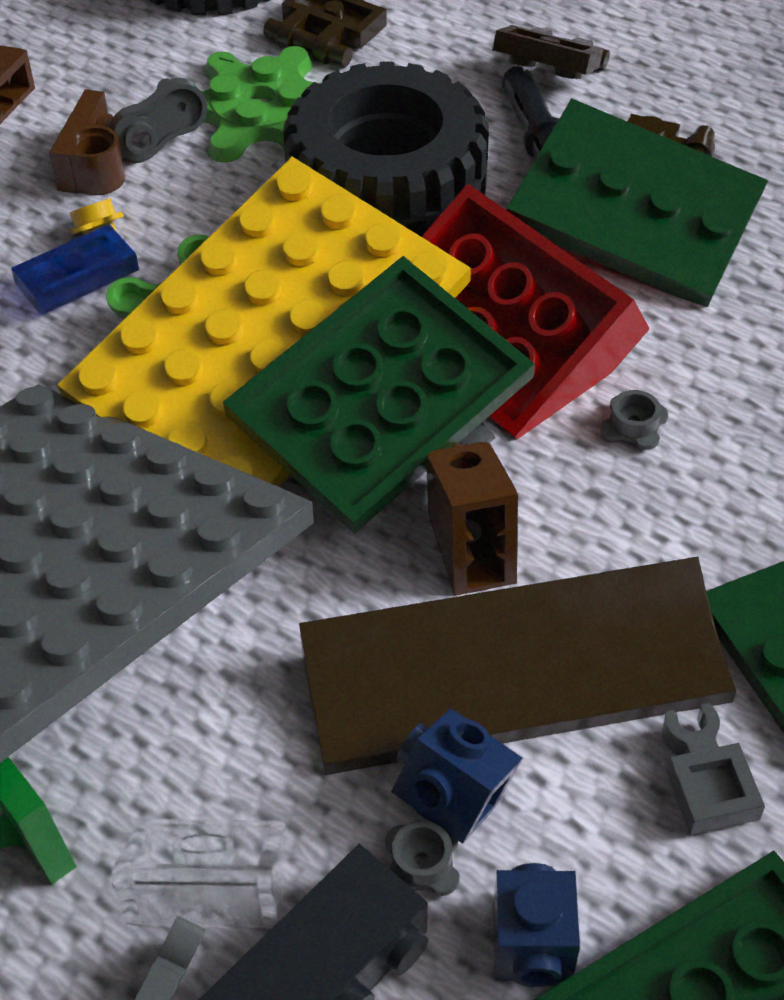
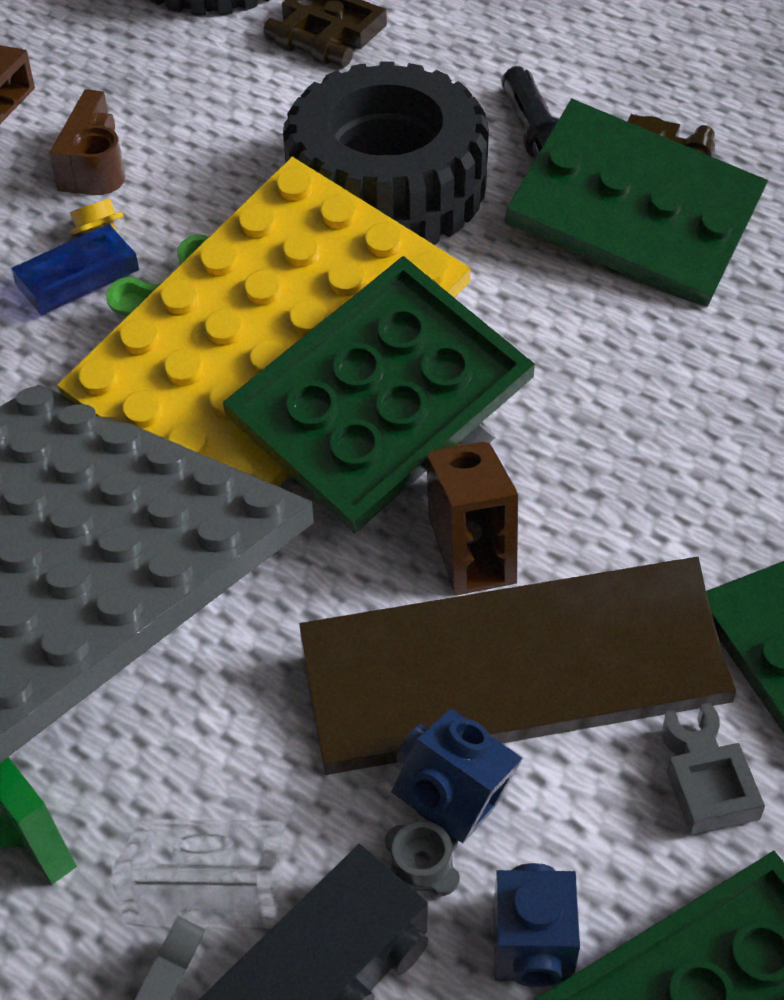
dark grey piece [110,78,207,161] -> none
bright green plate [202,46,321,163] -> none
red slope [422,184,650,440] -> none
dark brown plate [492,25,610,79] -> none
dark grey plate [600,390,668,450] -> none

